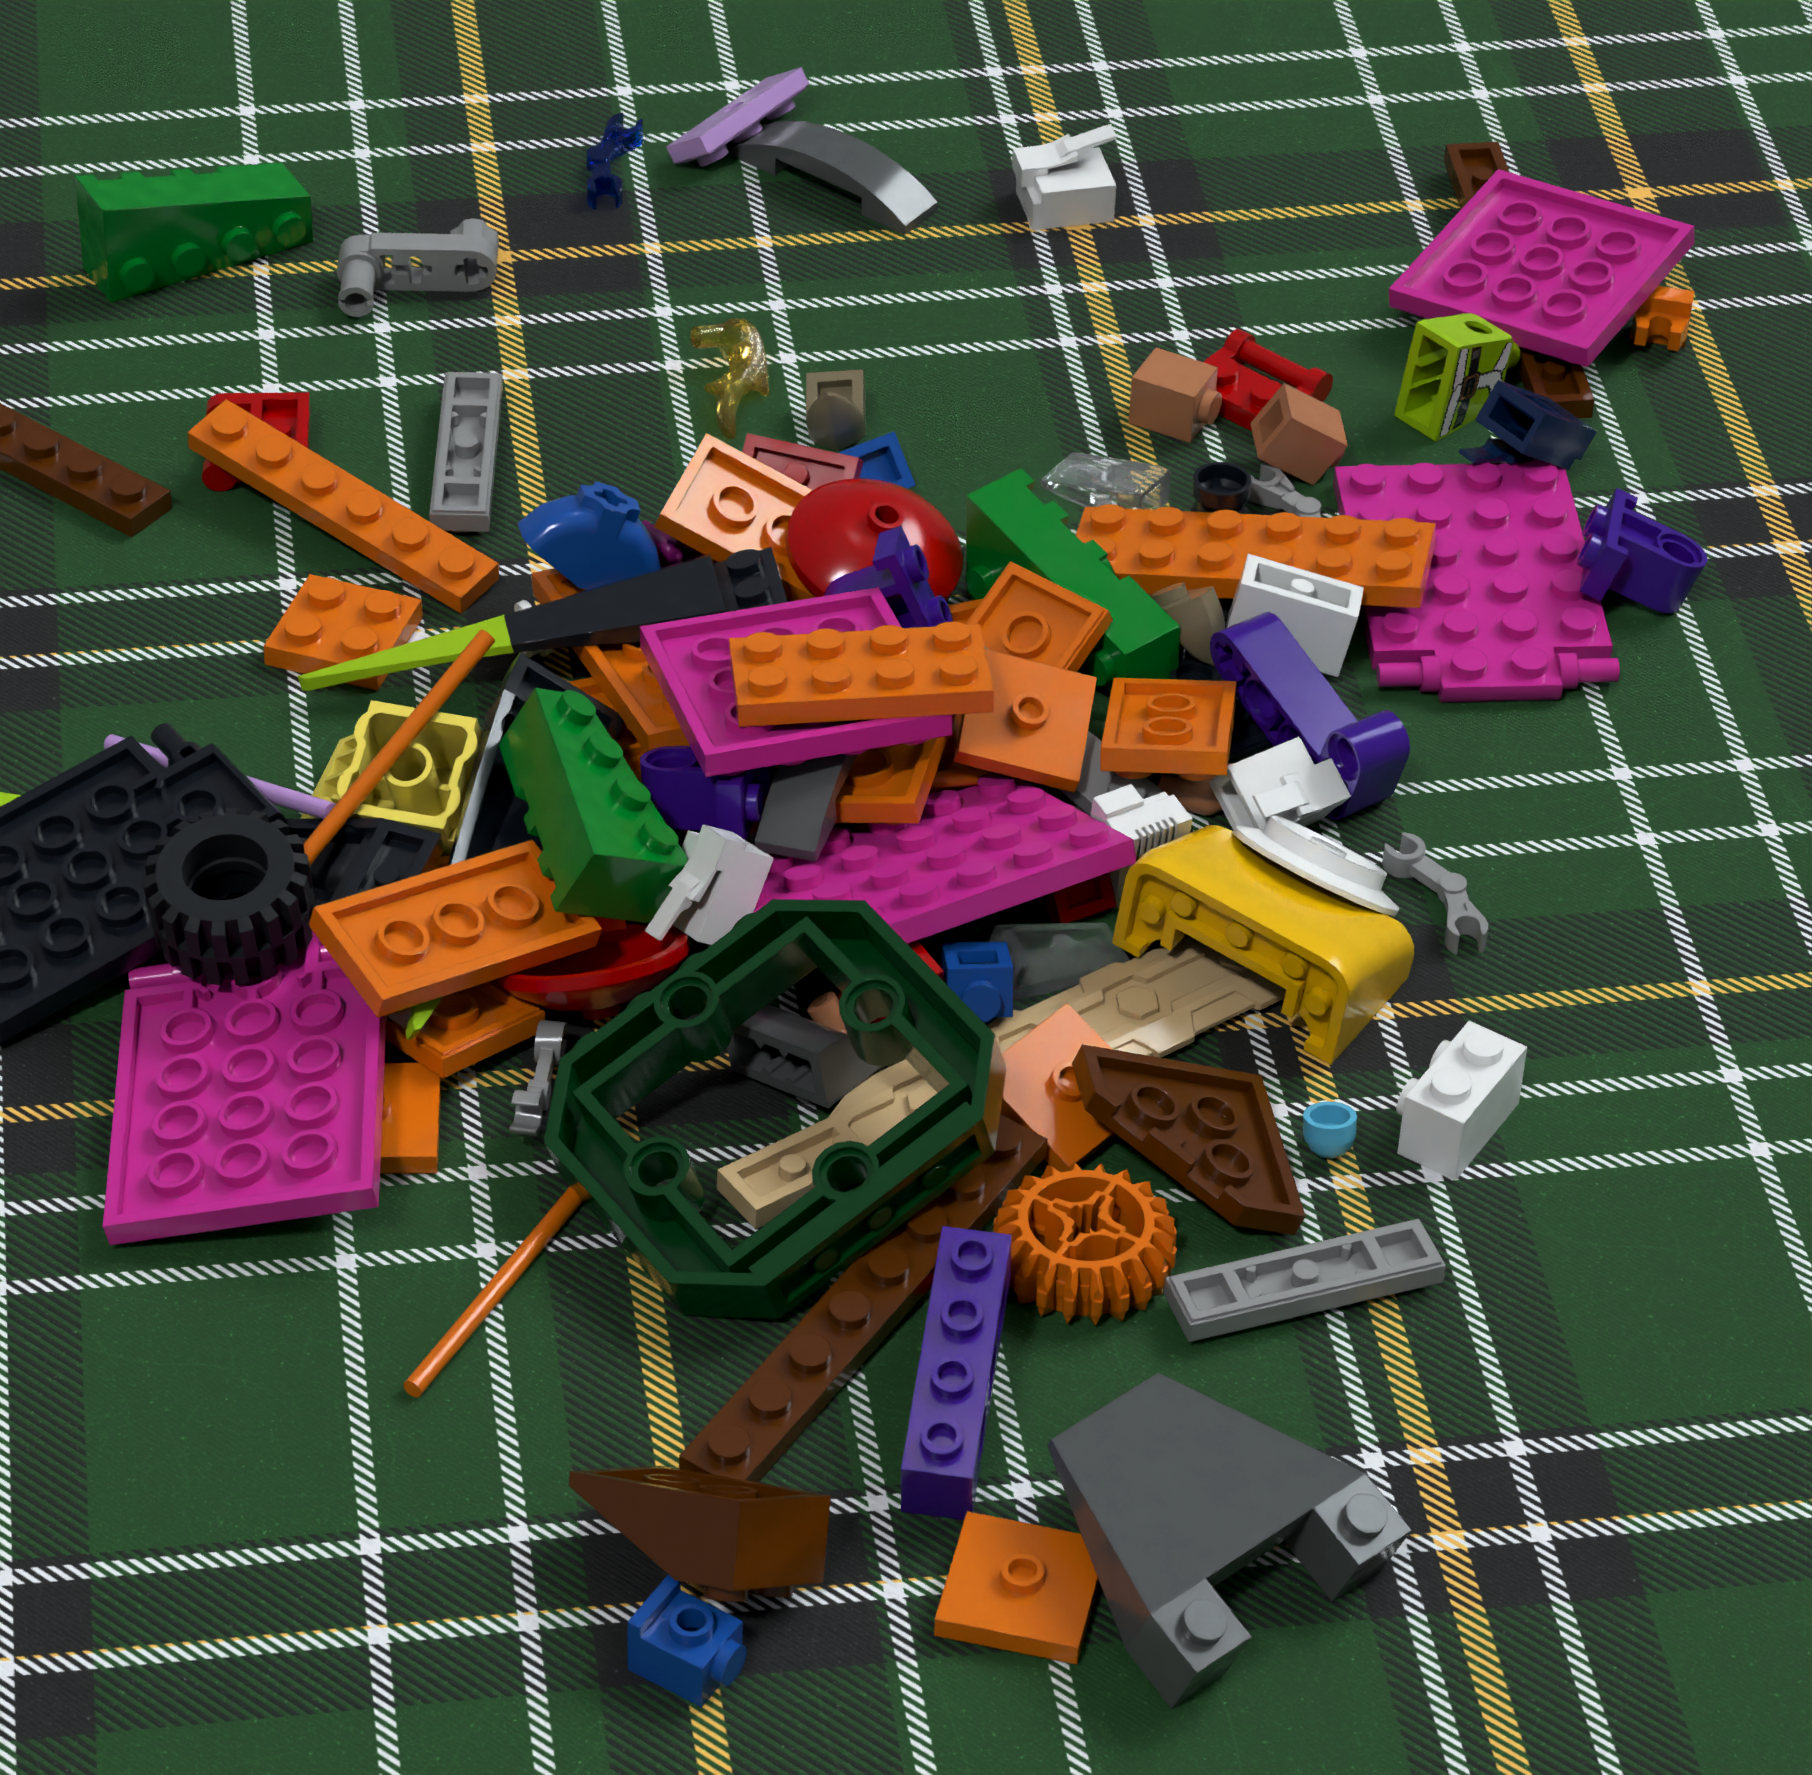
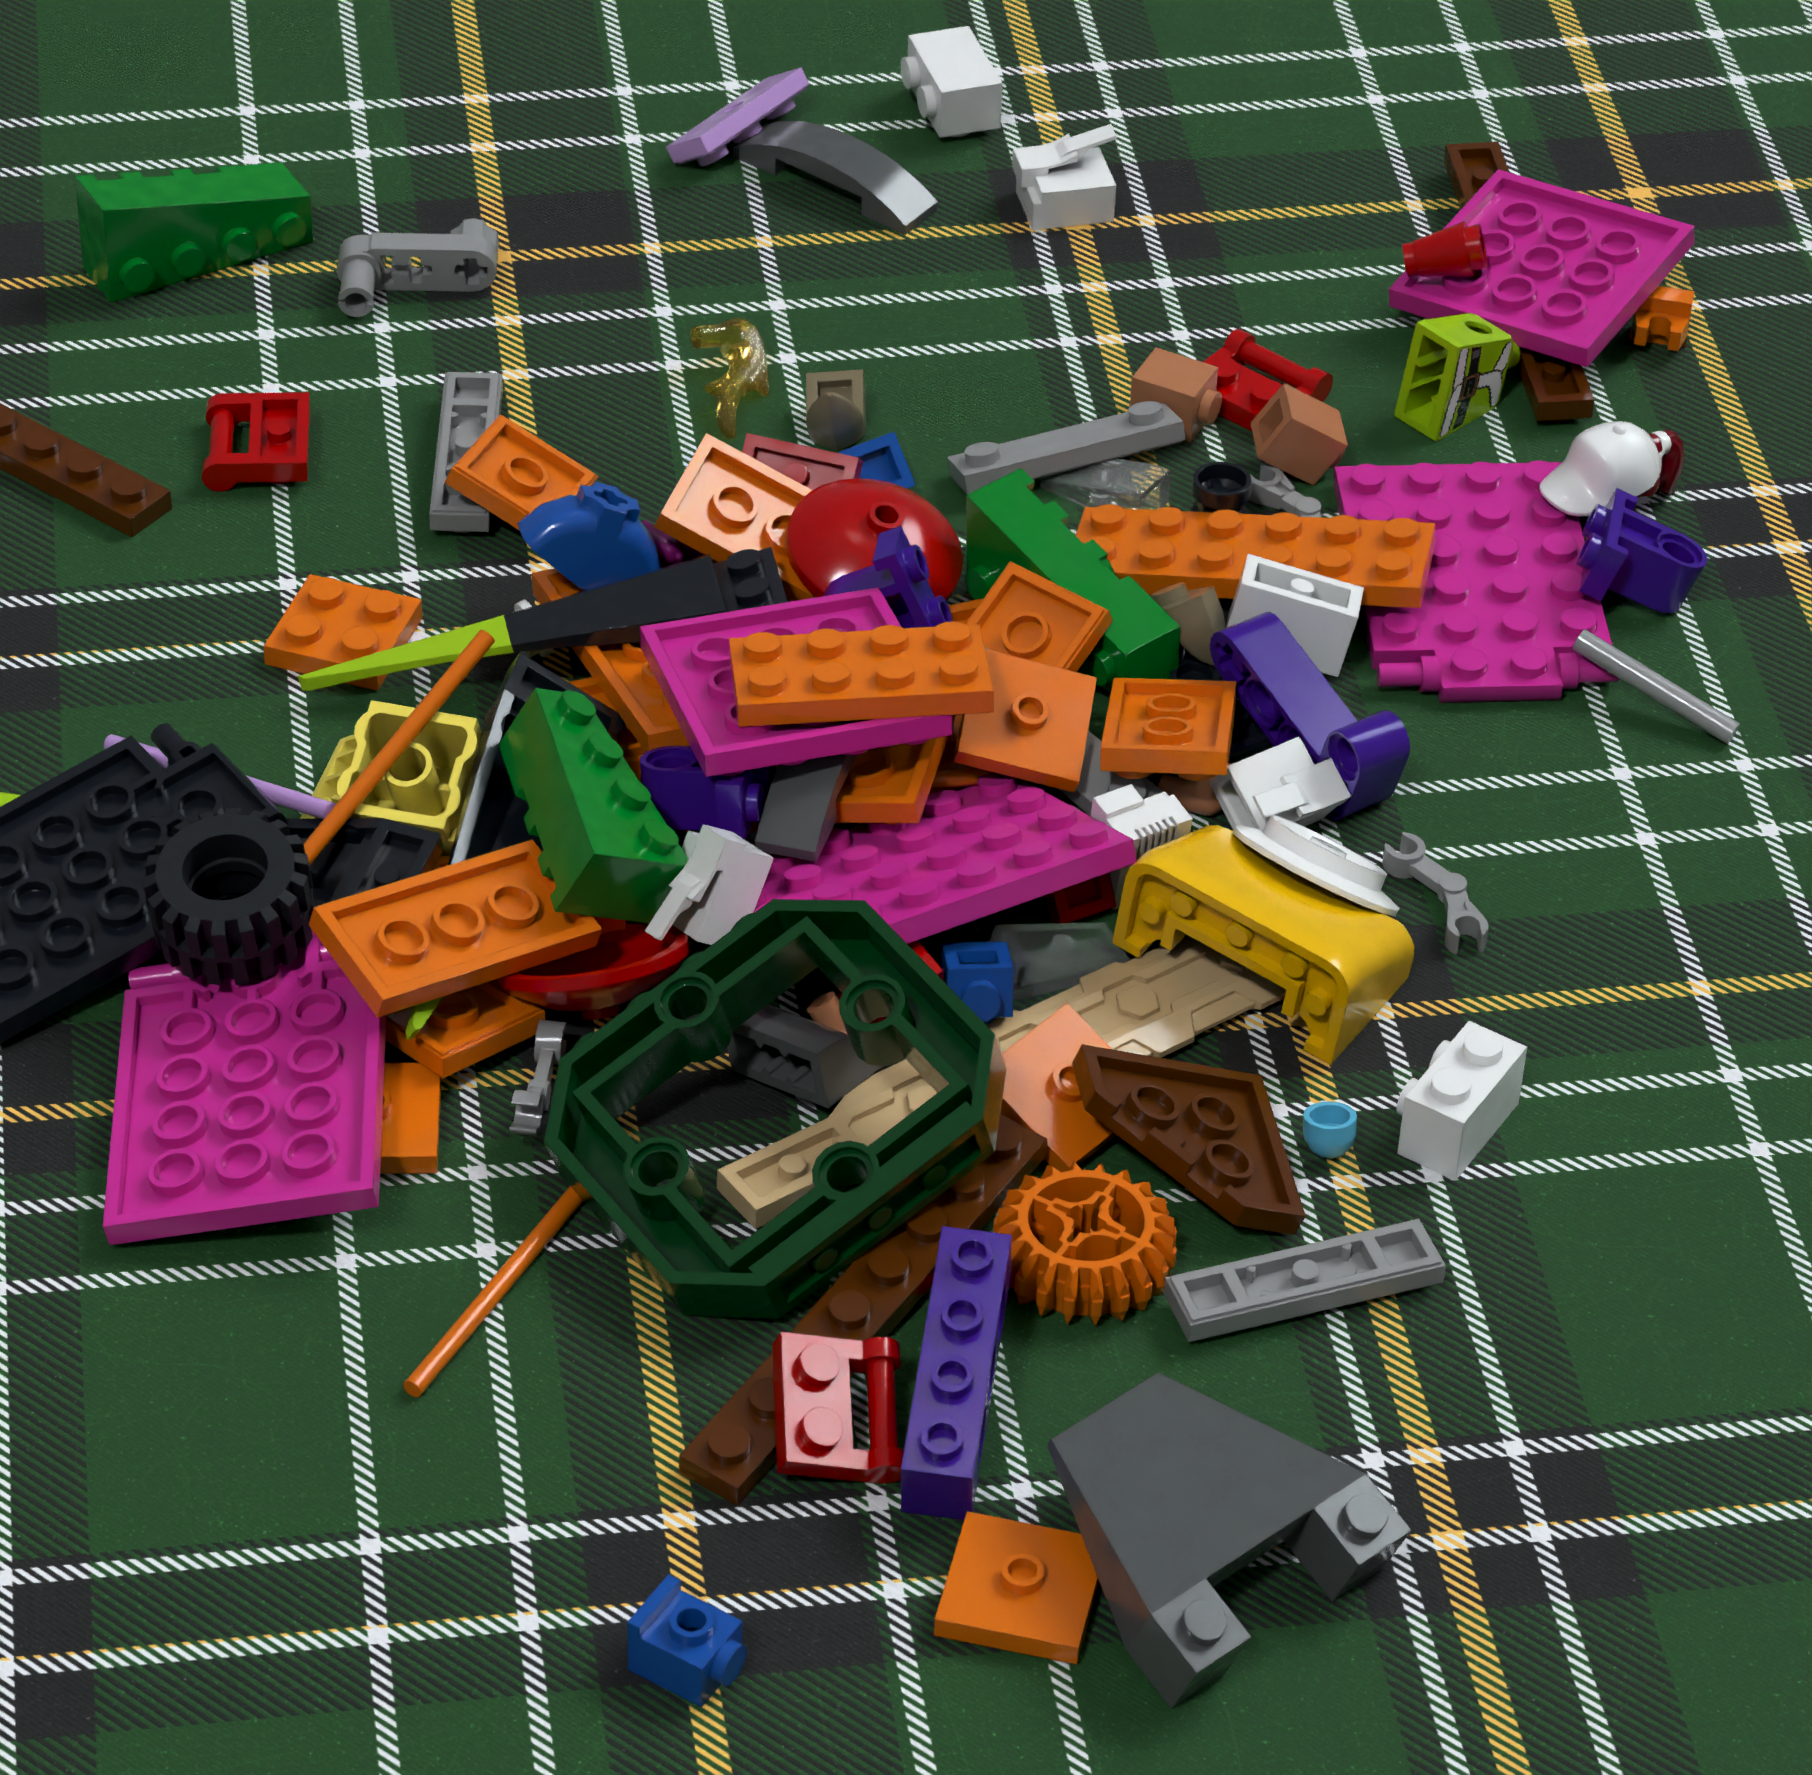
orange plate [187,399,499,614] -> none
reddish brown slope [568,1466,831,1602] -> none
clear blue piece [586,113,643,209] -> none
dark blue piece [1458,380,1597,470] -> none
none -> orange plate [445,415,599,530]
none -> red plate [772,1332,904,1484]
none -> white brick [901,26,1003,138]
none -> light grey plate [947,401,1186,494]
none -> red cone [1402,221,1488,277]
none -> white hair [1540,421,1684,517]
none -> light grey bar [1572,629,1740,744]

